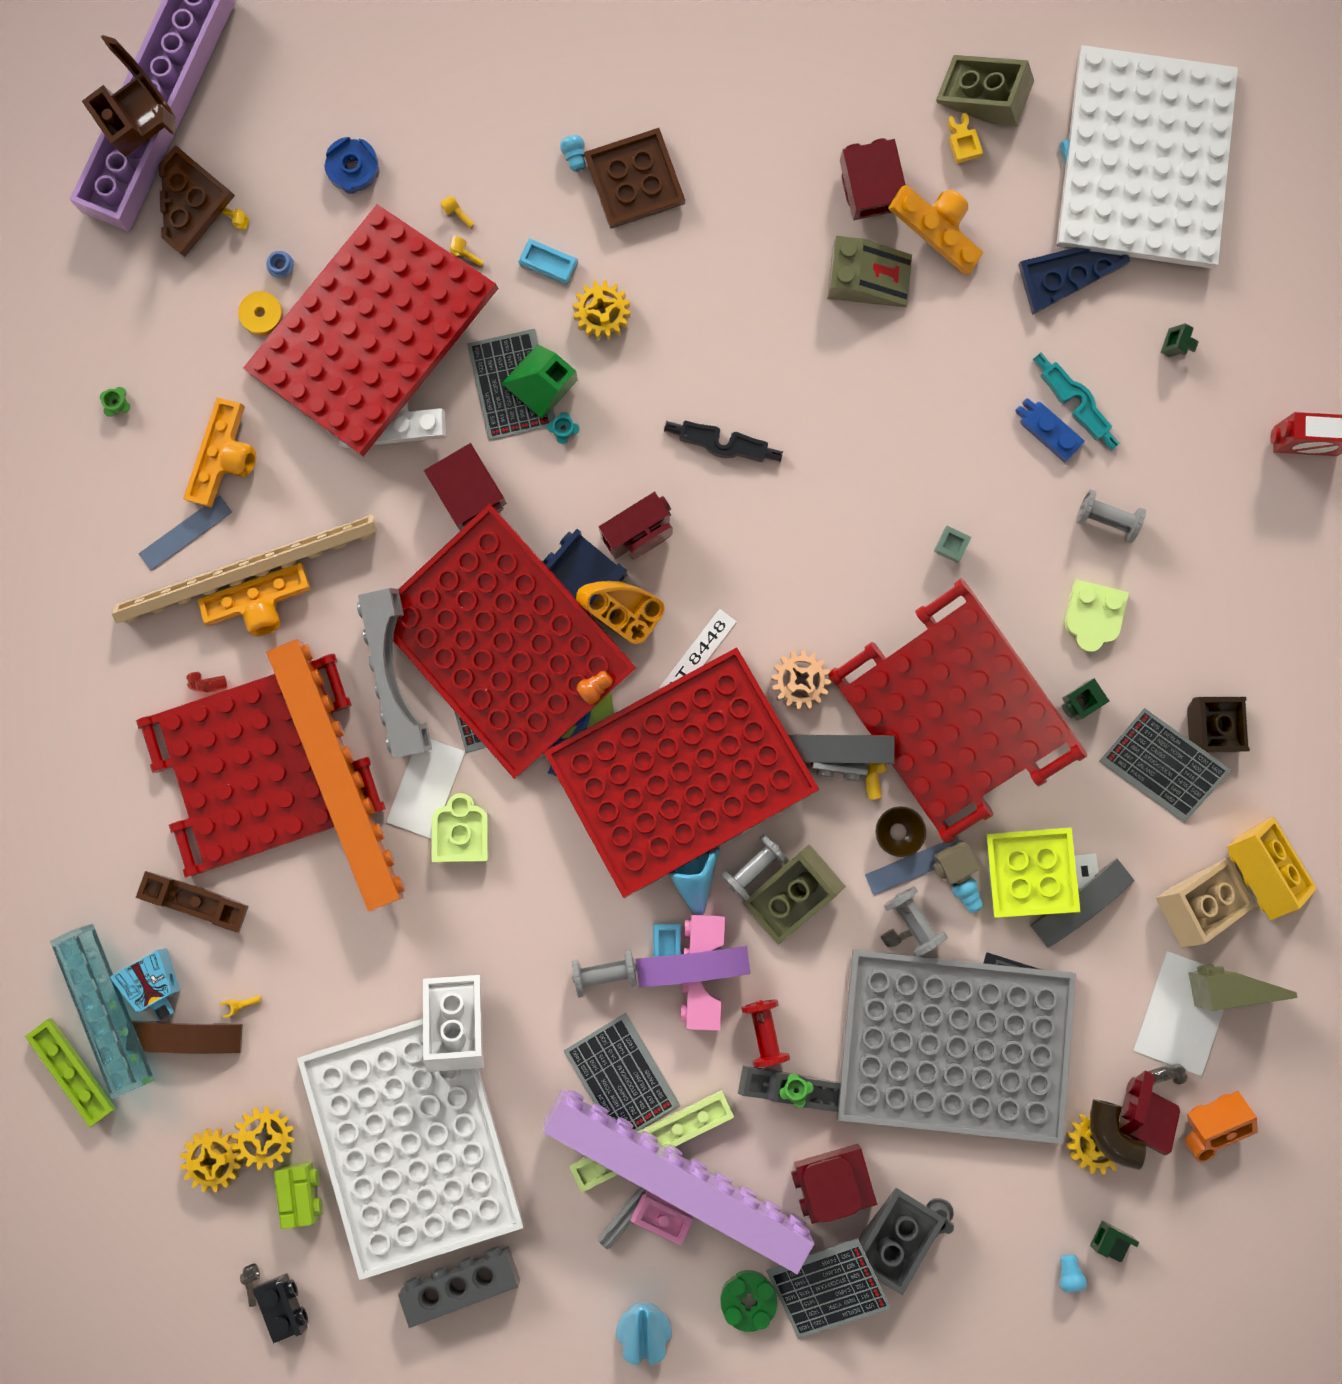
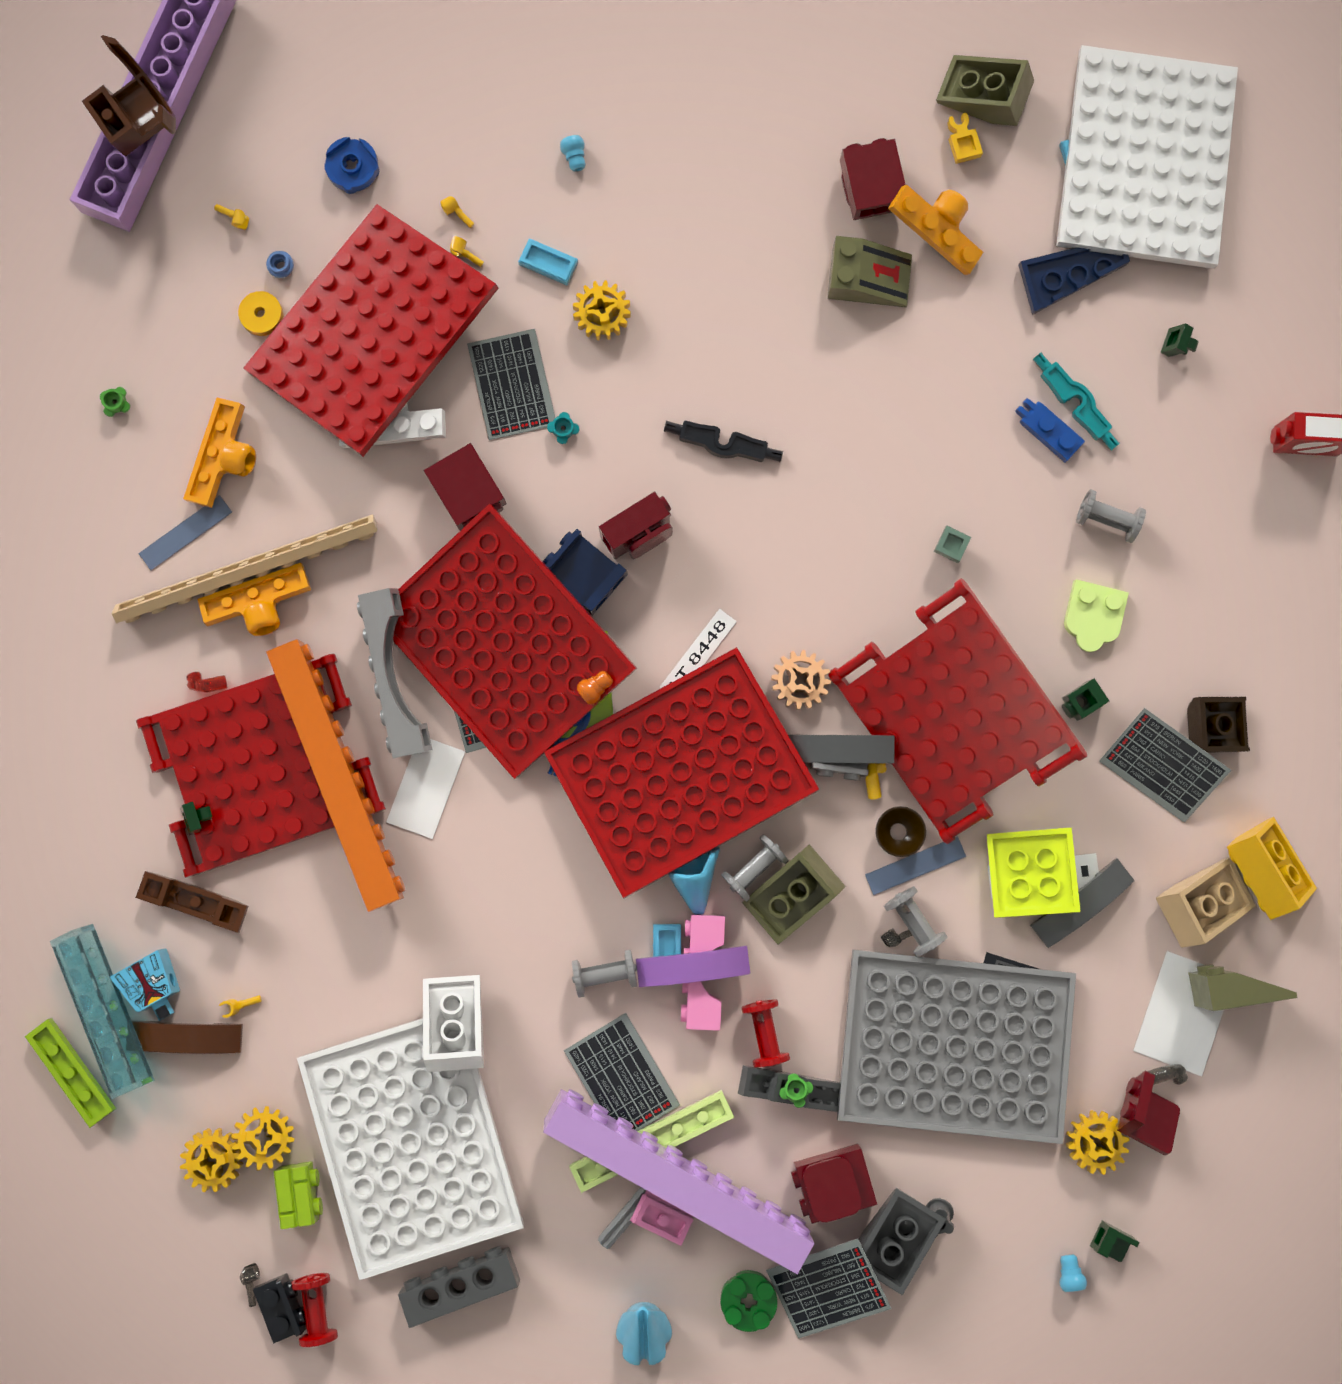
reddish brown plate [159,145,235,257] -> none
yellowish green plate [432,793,489,863] -> none
green slope [502,344,578,419] -> none
light orange beam [576,581,665,644] -> none
reddish brown plate [584,128,685,229] -> none
dark tan brick [933,840,981,884] -> none
medium azure piece [952,877,983,913] -> none
dark brown cylinder [1090,1099,1146,1170] -> none
orange hinge [1184,1091,1258,1162] -> none
none -> dark green tile [181,802,213,835]
none -> red hose [291,1273,338,1347]

